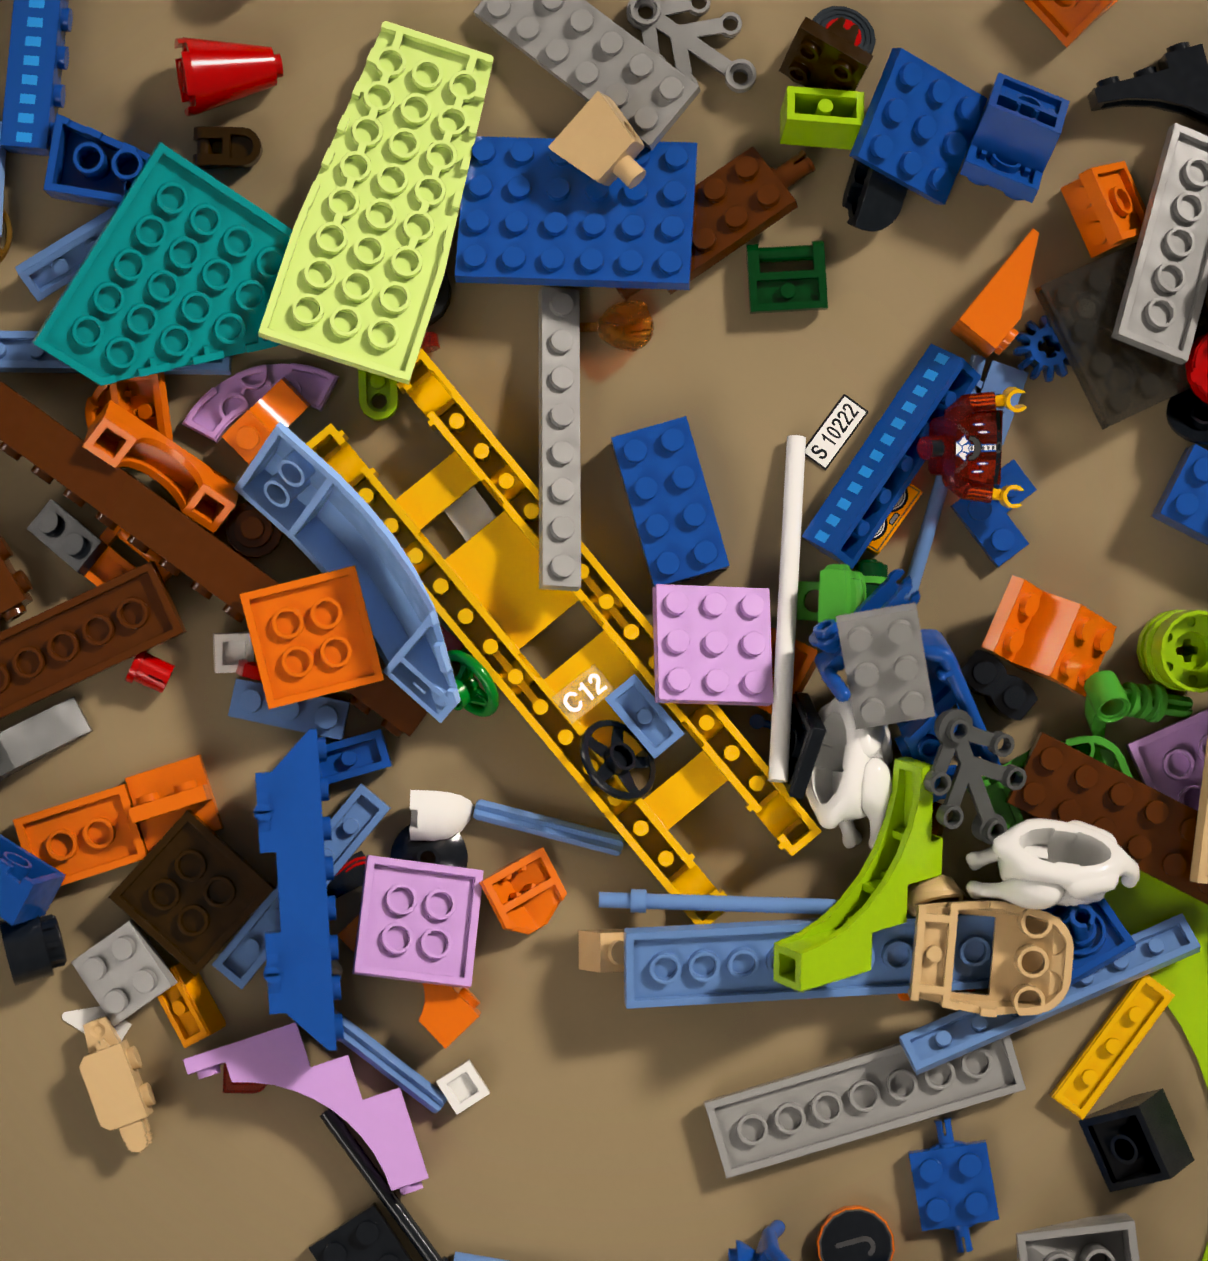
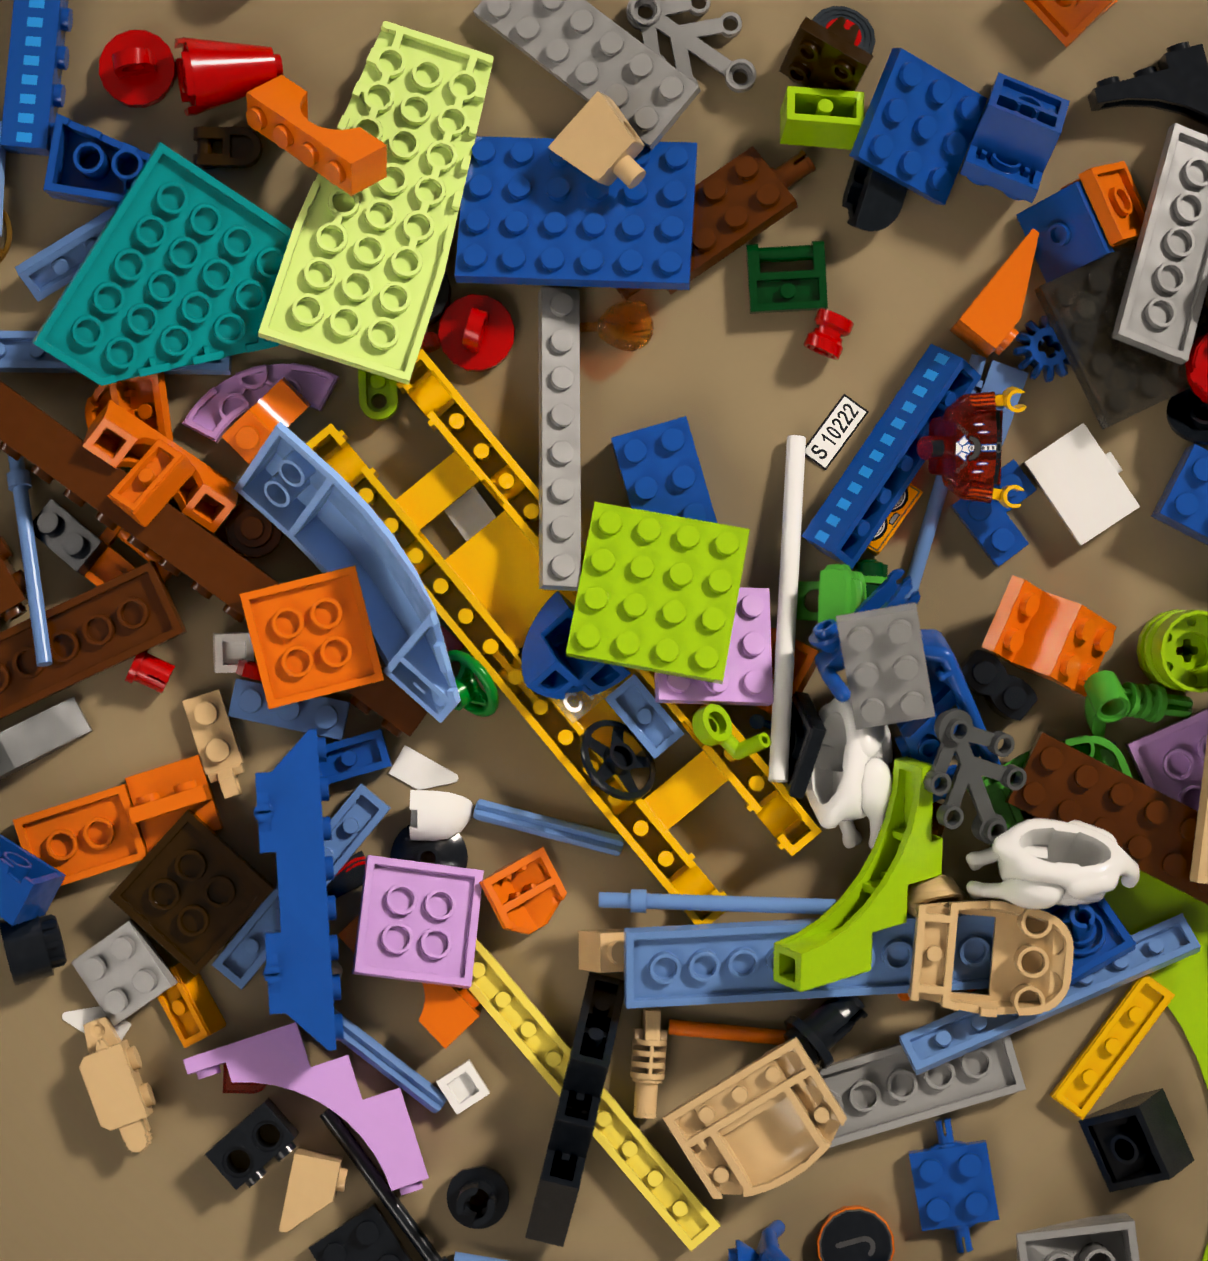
none -> medium blue bar [6,455,53,667]
none -> red tile [99,30,176,108]
none -> orange slope [107,438,195,527]
none -> tan hinge [182,689,245,799]
none -> black brick [205,1098,299,1190]
none -> orange arch [246,75,387,196]
none -> tan slope [279,1148,349,1233]
none -> white sticker [389,745,459,790]
none -> red tile [438,294,515,372]
none -> black piece [447,1165,510,1229]
none -> light yellow plate [469,938,721,1251]
none -> blue brick [521,591,631,699]
none -> black arch [525,972,624,1247]
none -> lime plate [566,502,750,684]
none -> tan hinge [630,1008,668,1119]
none -> tan slope [663,1036,847,1199]
none -> orange bar [668,1019,786,1045]
none -> lime plate [692,704,771,760]
none -> black piece [784,996,868,1069]
none -> red wheel [803,308,854,360]
none -> blue plate [1016,181,1114,285]
none -> white container [1024,423,1140,546]

